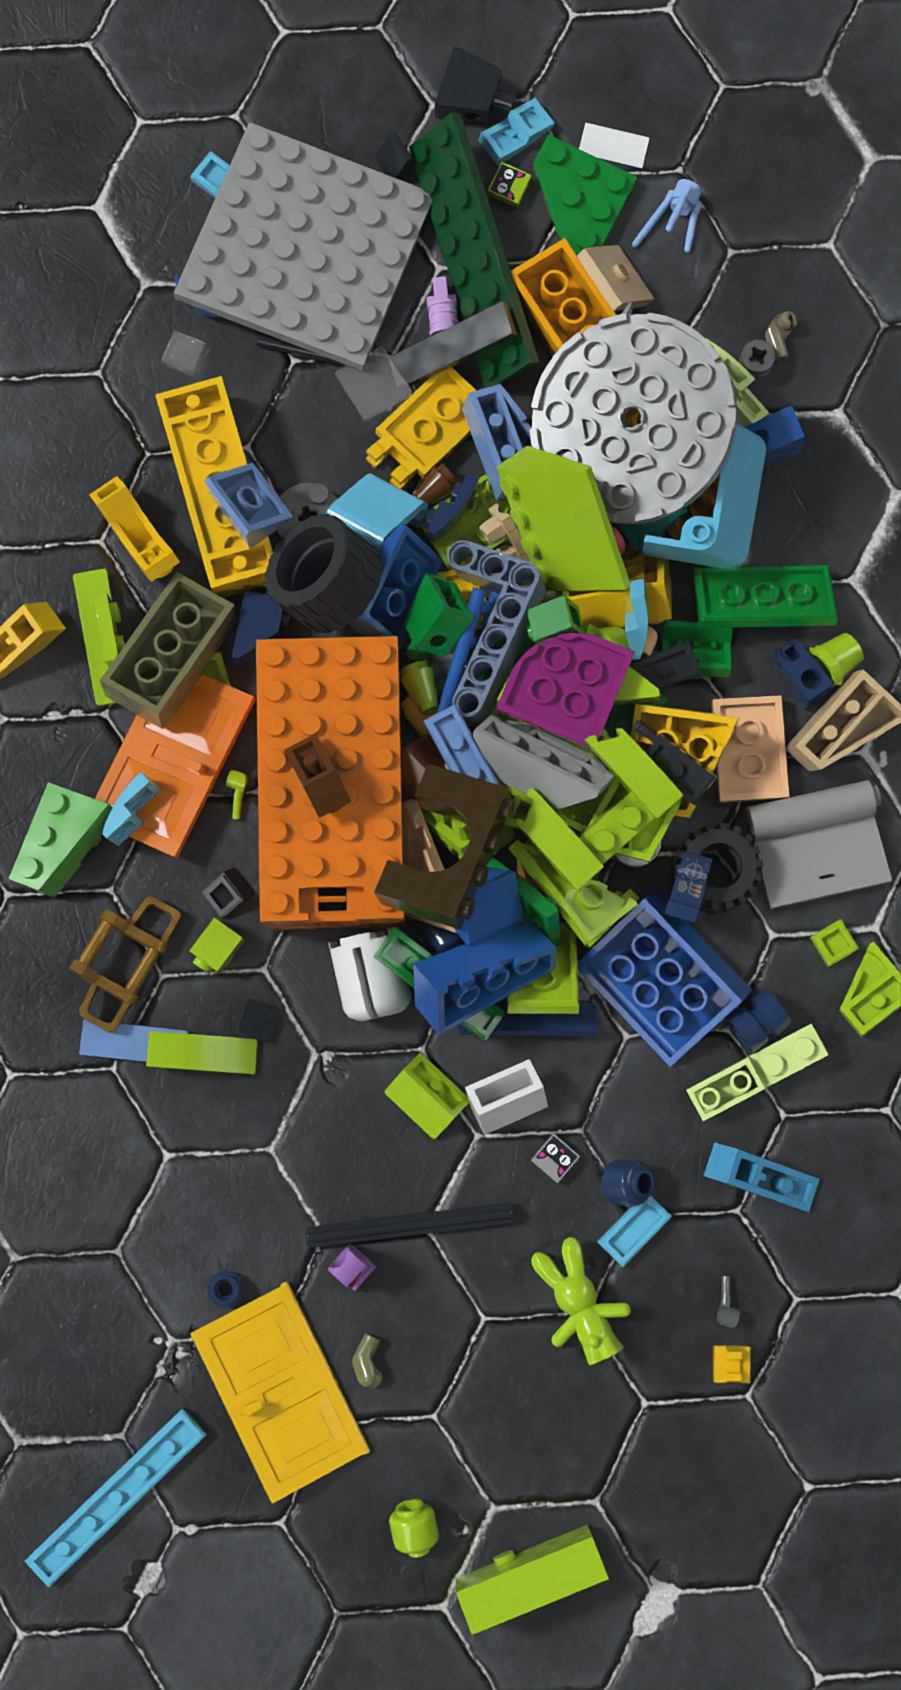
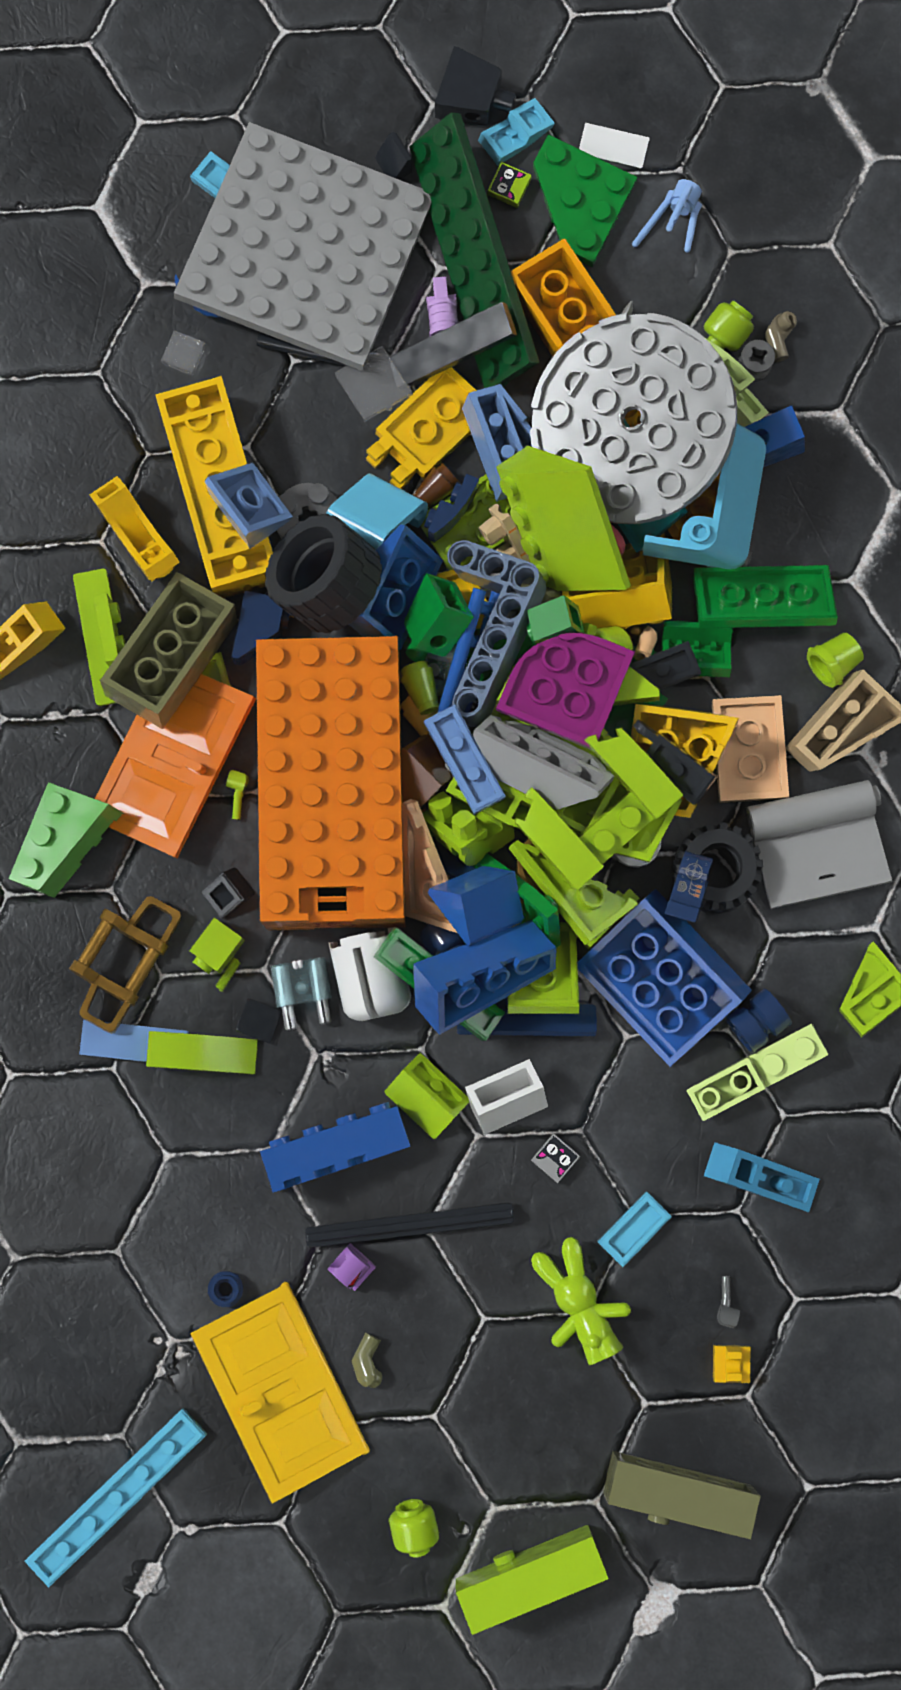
medium azure slope [102,772,161,846] -> none
reddish brown slope [284,734,351,818] -> none
dark brown arch [374,764,515,930] -> none
tan plate [577,245,654,311] -> none
dark blue head [601,1160,654,1206] -> none
medium azure slope [625,578,648,660] -> none
dark blue leg [771,639,834,710] -> none
lime tile [810,919,859,967] -> none
none -> lime leg [215,958,240,992]
none -> blue wedge [260,1102,411,1193]
none -> clear light blue piece [270,957,332,1030]
none -> olive brick [603,1451,760,1540]
none -> lime head [704,300,754,352]

